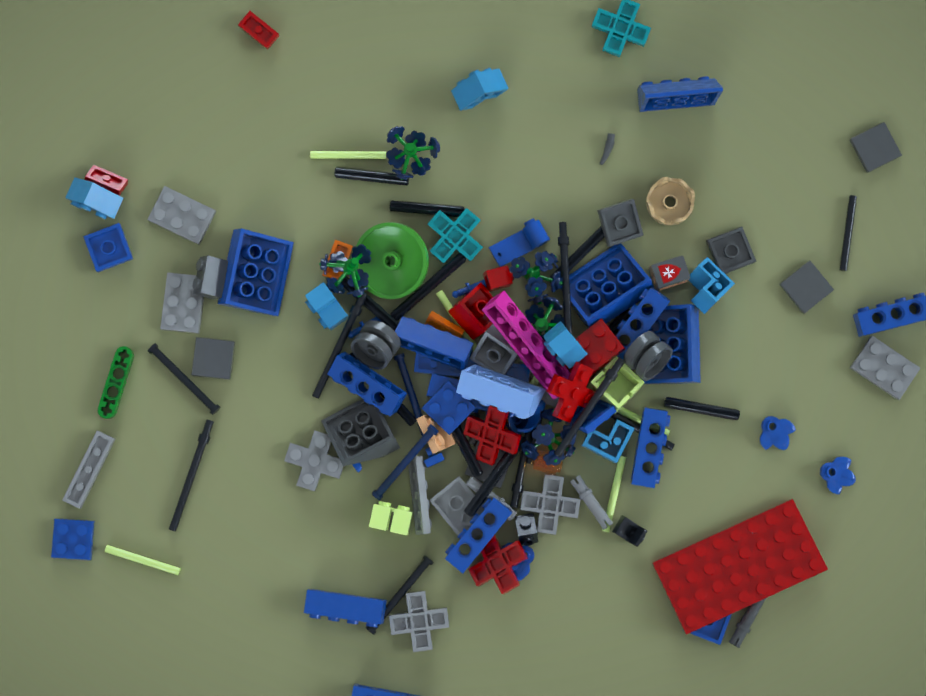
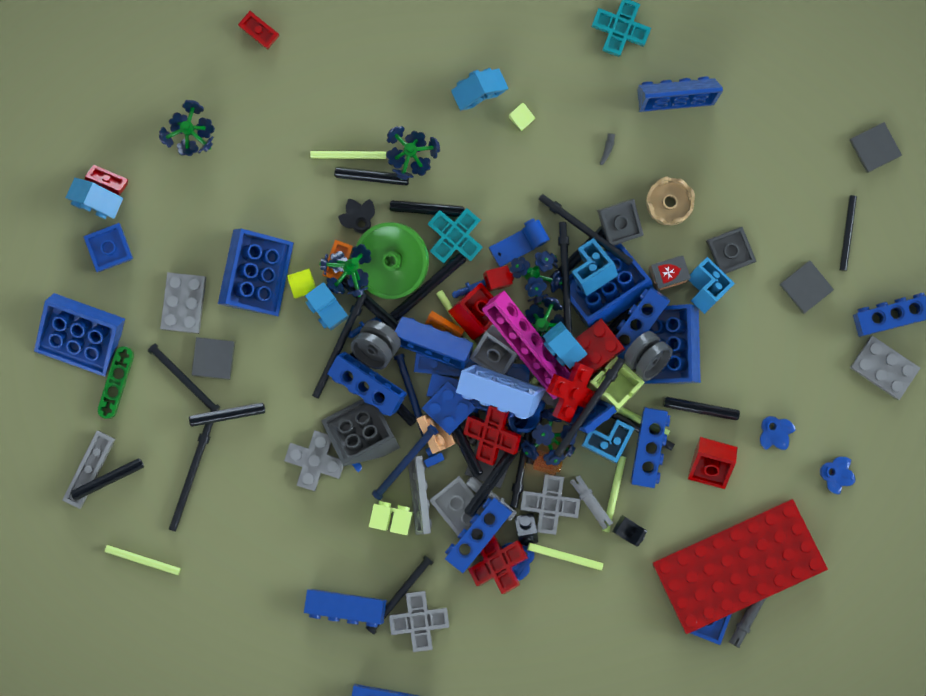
blue plate [51,519,95,560] -> none
light grey plate [147,186,216,245] -> none
dark grey brick [192,255,228,300] -> none
none -> blue slope [34,293,125,377]
none -> black axle [70,458,144,501]
none -> dark blue plant [159,100,215,156]
none -> black axle [189,403,265,427]
none -> neon yellow piece [287,268,316,299]
none -> black plate [338,199,375,234]
none -> yellowish green slope [509,103,535,131]
none -> yellowish green piece [527,542,603,570]
none -> black bar [538,194,634,266]
none -> dark azure brick [572,238,618,296]
none -> red slope [688,437,738,489]

